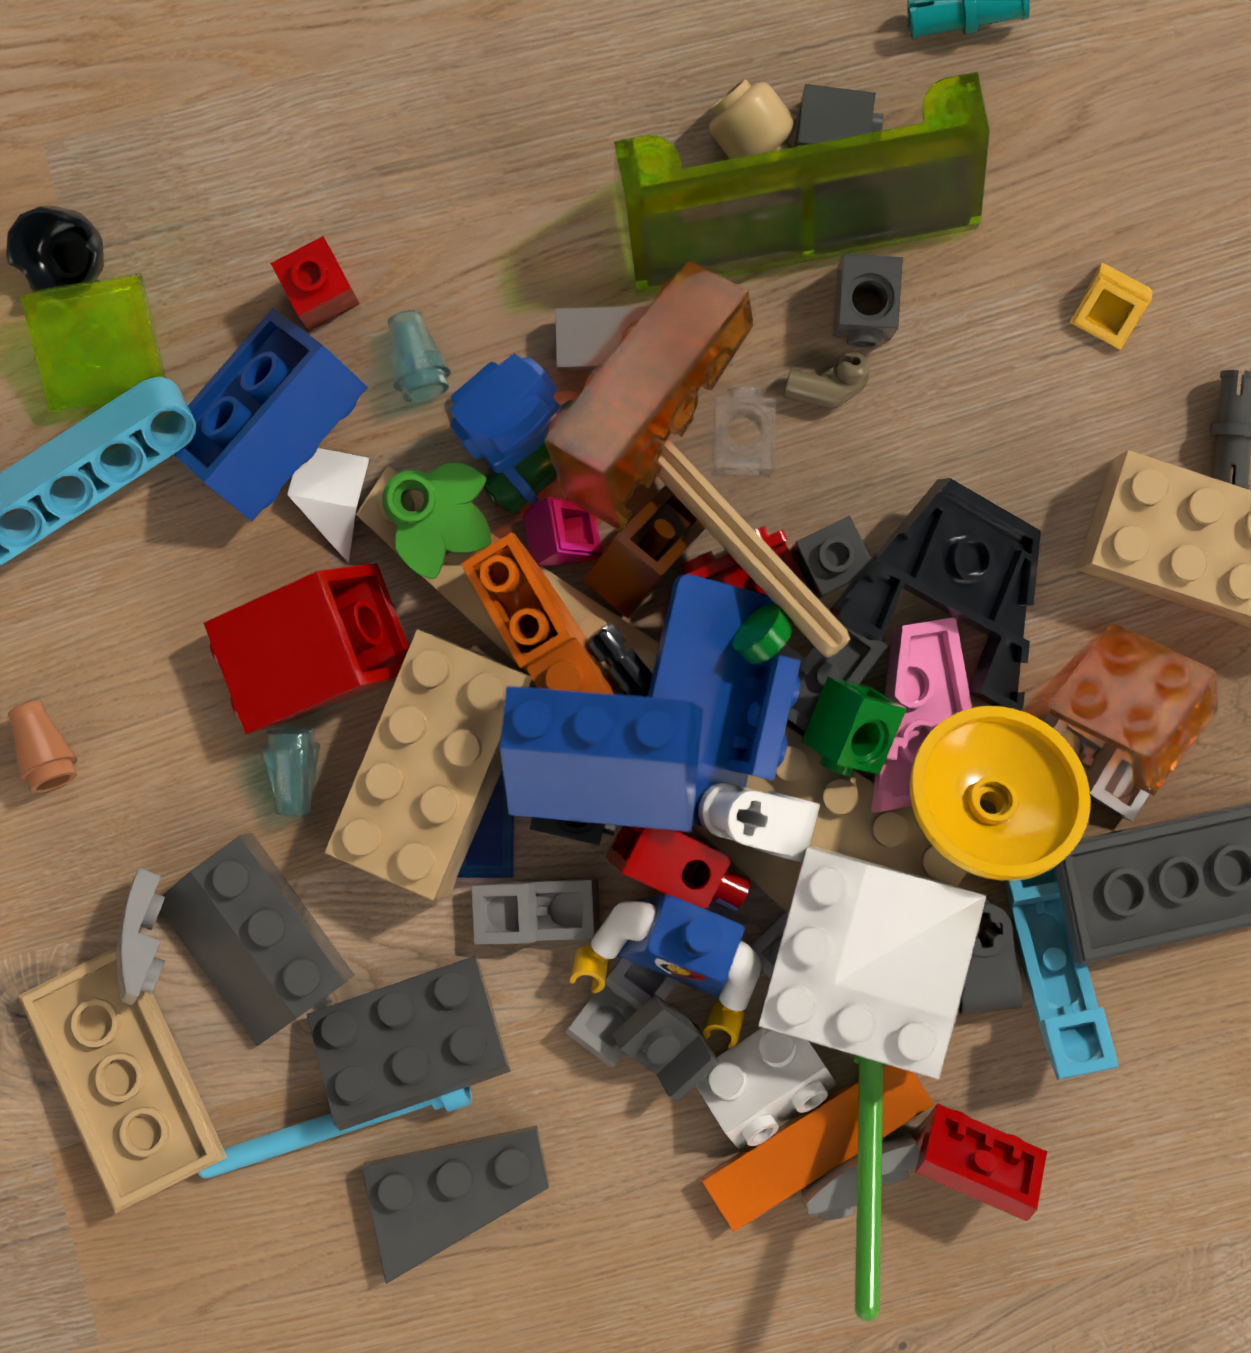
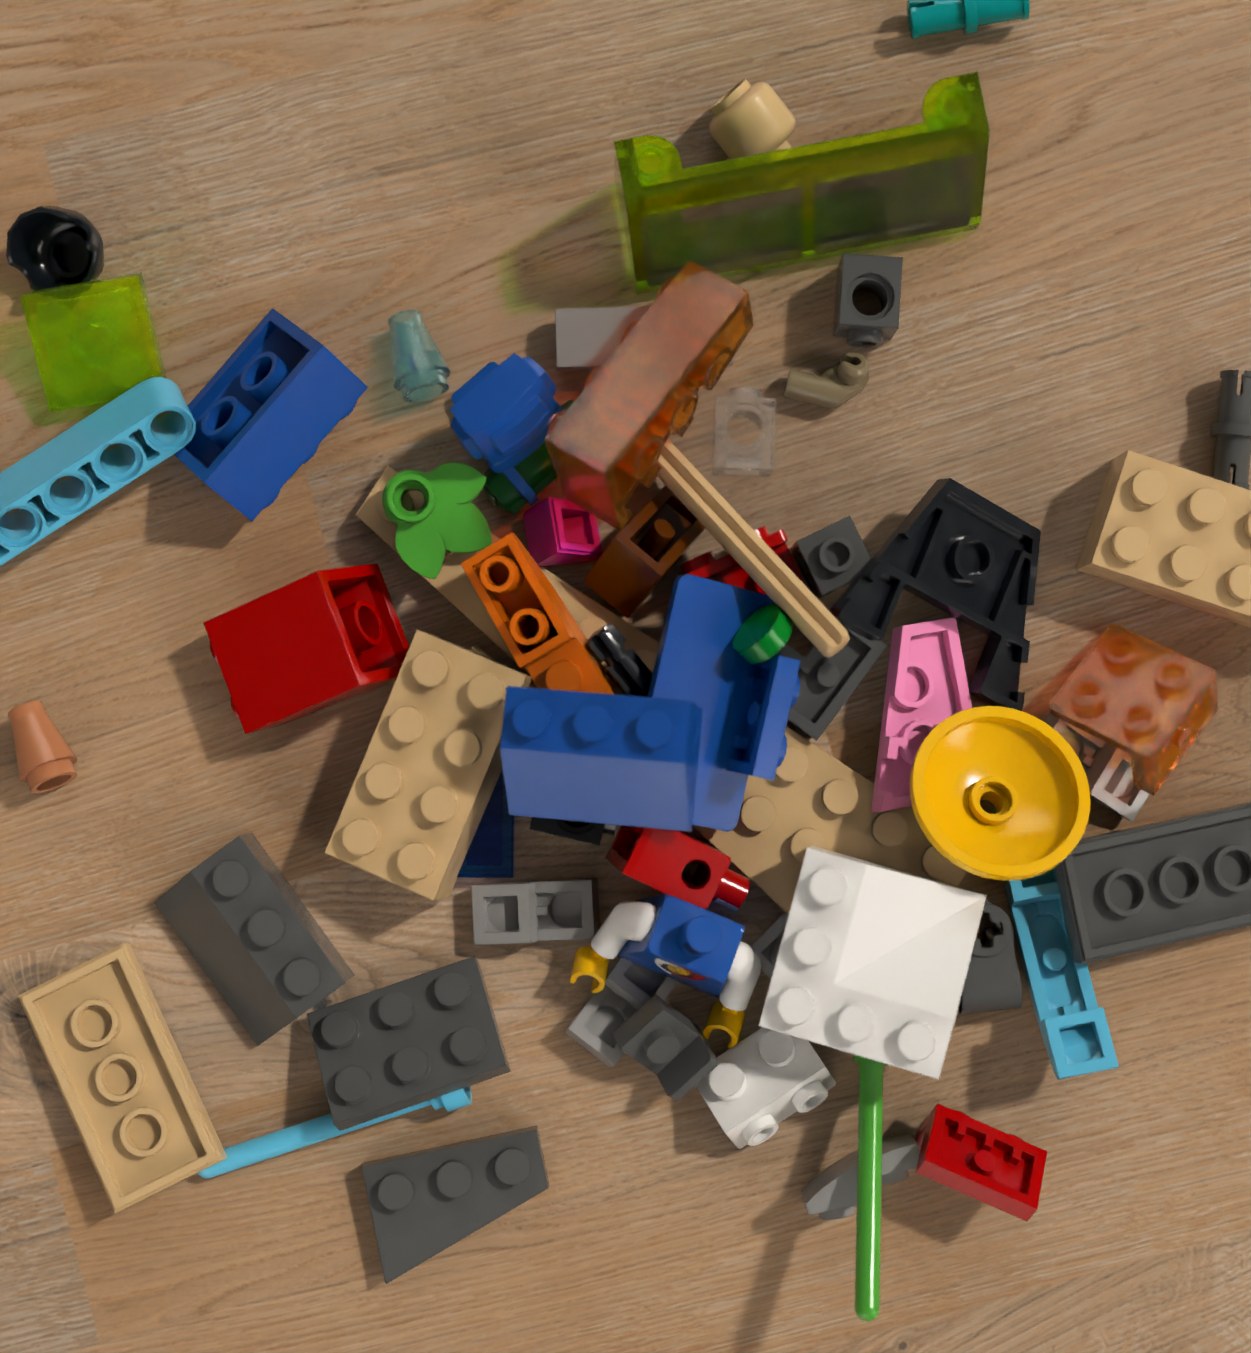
light grey slope [116,868,165,1005] -> none
clear light blue cone [261,727,321,816] -> none
red brick [270,236,360,330] -> none
white sticker [287,448,370,563] -> none
white piece [698,783,820,862] -> none
orange tile [701,1064,934,1232] -> none
dark grey brick [793,84,883,168] -> none
green brick [801,676,907,777] -> none
yellow slope [1069,263,1152,350] -> none

